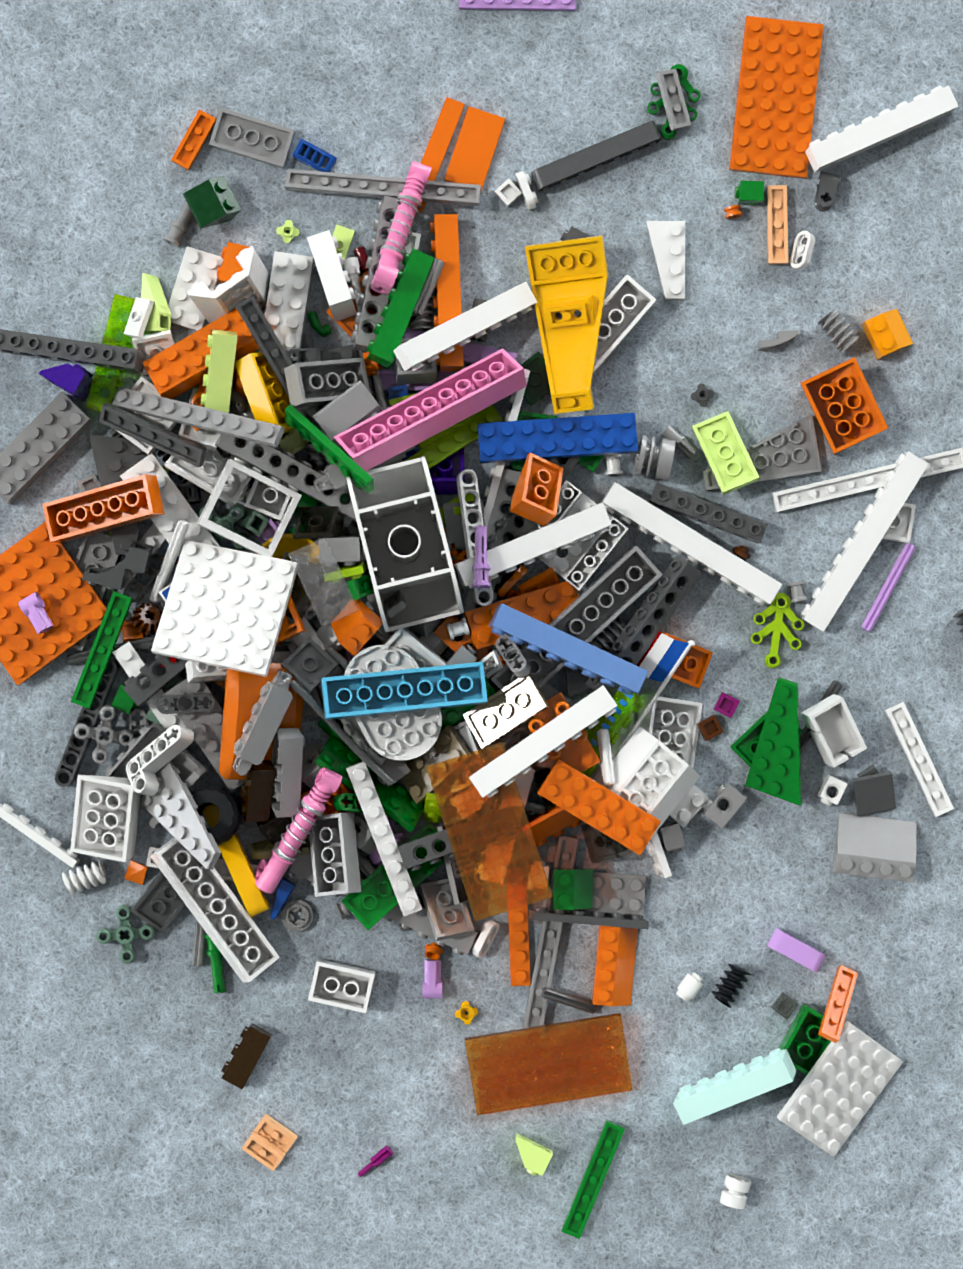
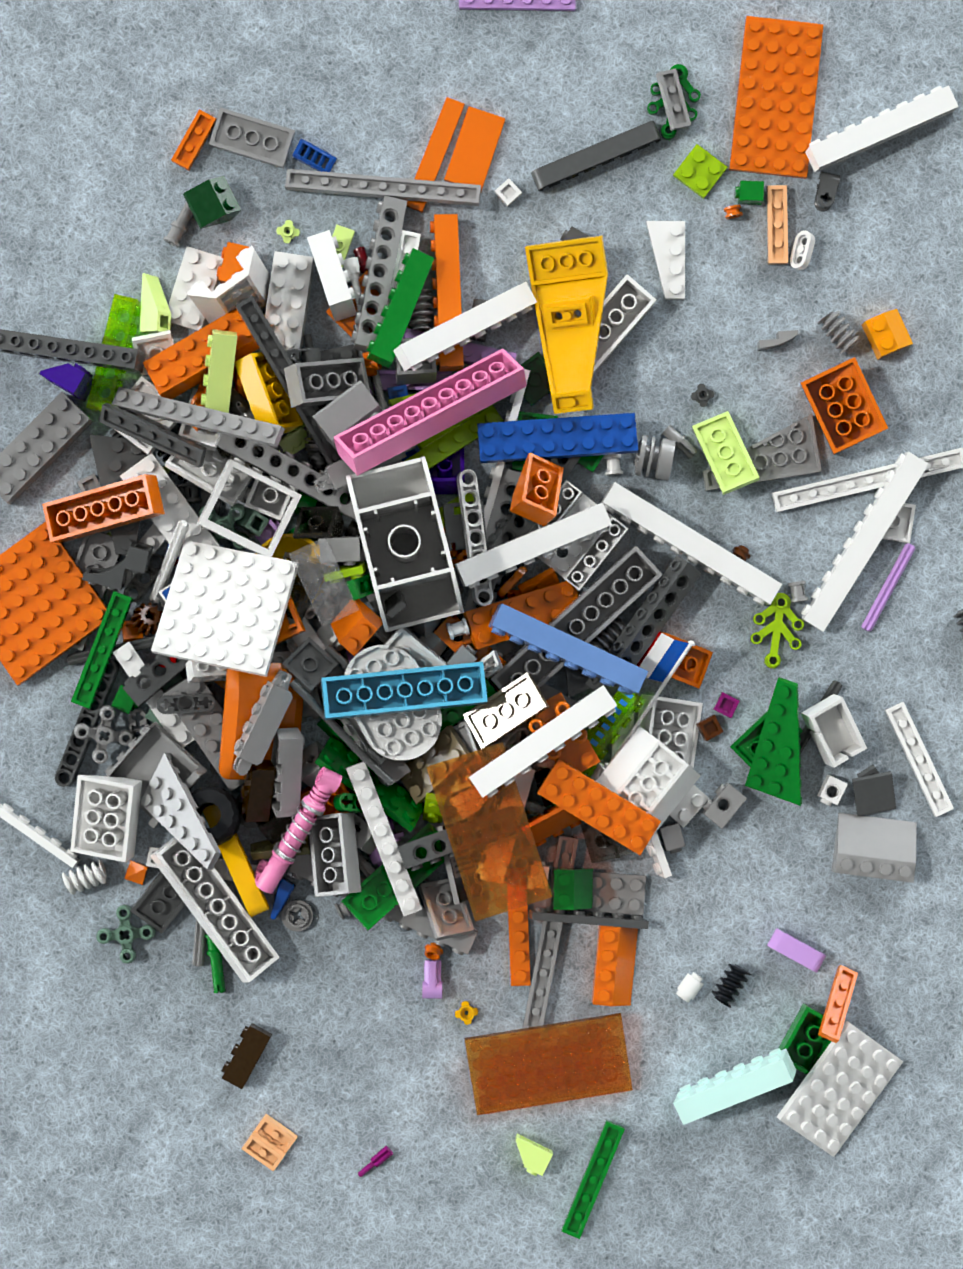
lavender piece [18,592,54,634] -> none
white plate [123,297,154,339] -> none
white beam [126,725,194,796] -> none
green plate [285,404,374,494] -> none
green arm [307,311,332,337] -> none
white brick [308,958,376,1013] -> none
bright pink piece [371,161,431,294] -> none
light grey axle [413,258,444,315] -> none
white plate [471,920,499,959] -> none
lavender pin [472,526,491,588] -> none
light grey beam [495,635,531,678] -> none
white plate [515,171,538,210] -> none
dark grey axle [541,987,597,1014] -> none
white axle [597,729,615,786] -> none
dark grey brick [649,483,768,544] -> none
white wheel [720,1174,751,1209] -> none
clear smoke tile [771,992,799,1020] -> none
none -> lime plate [673,144,728,199]

